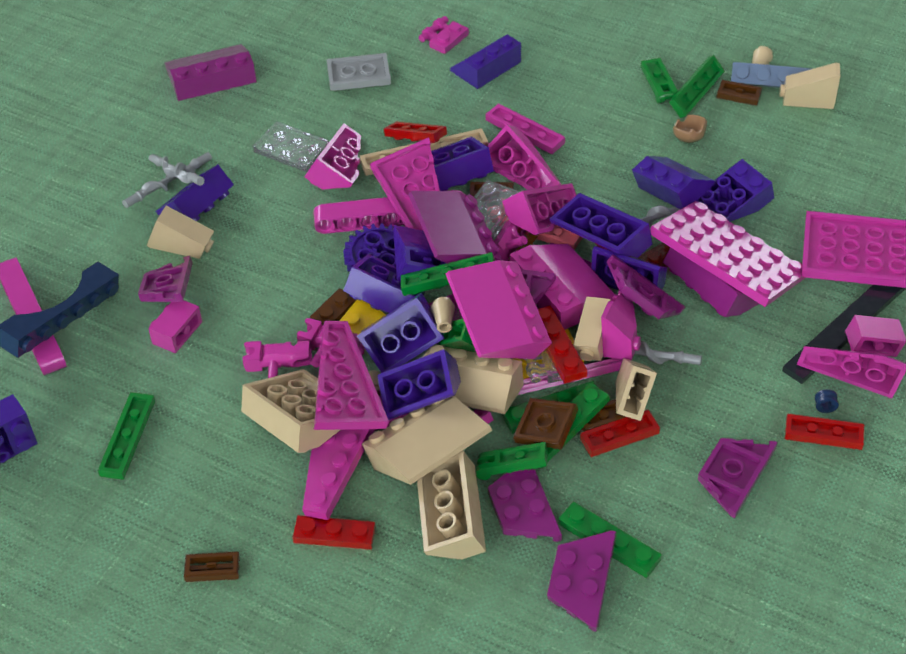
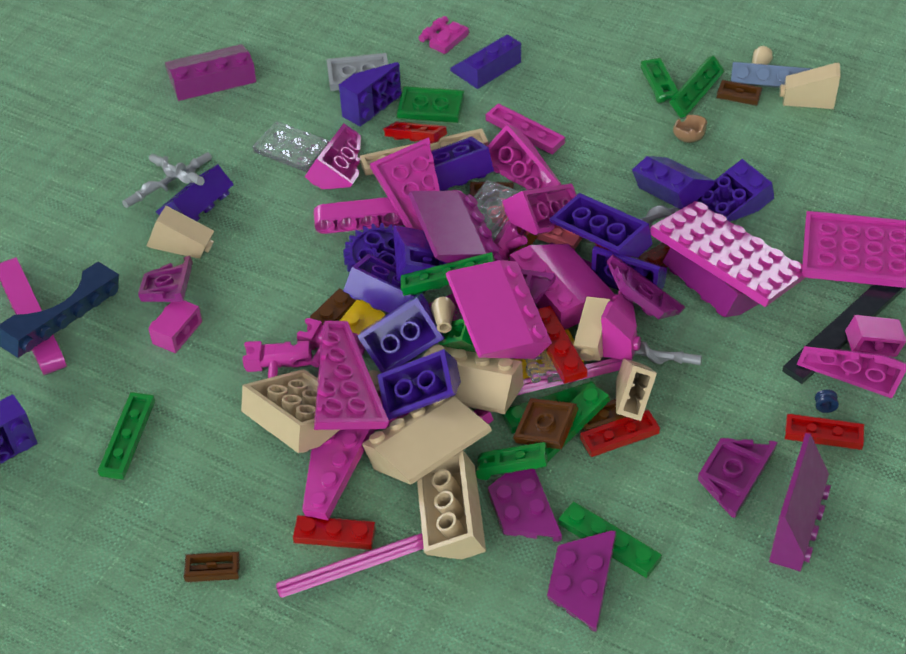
none -> dark pink axle [276,533,424,598]
none -> dark purple slope [339,62,401,127]
none -> green tile [397,86,464,123]
none -> magenta slope [769,433,831,572]

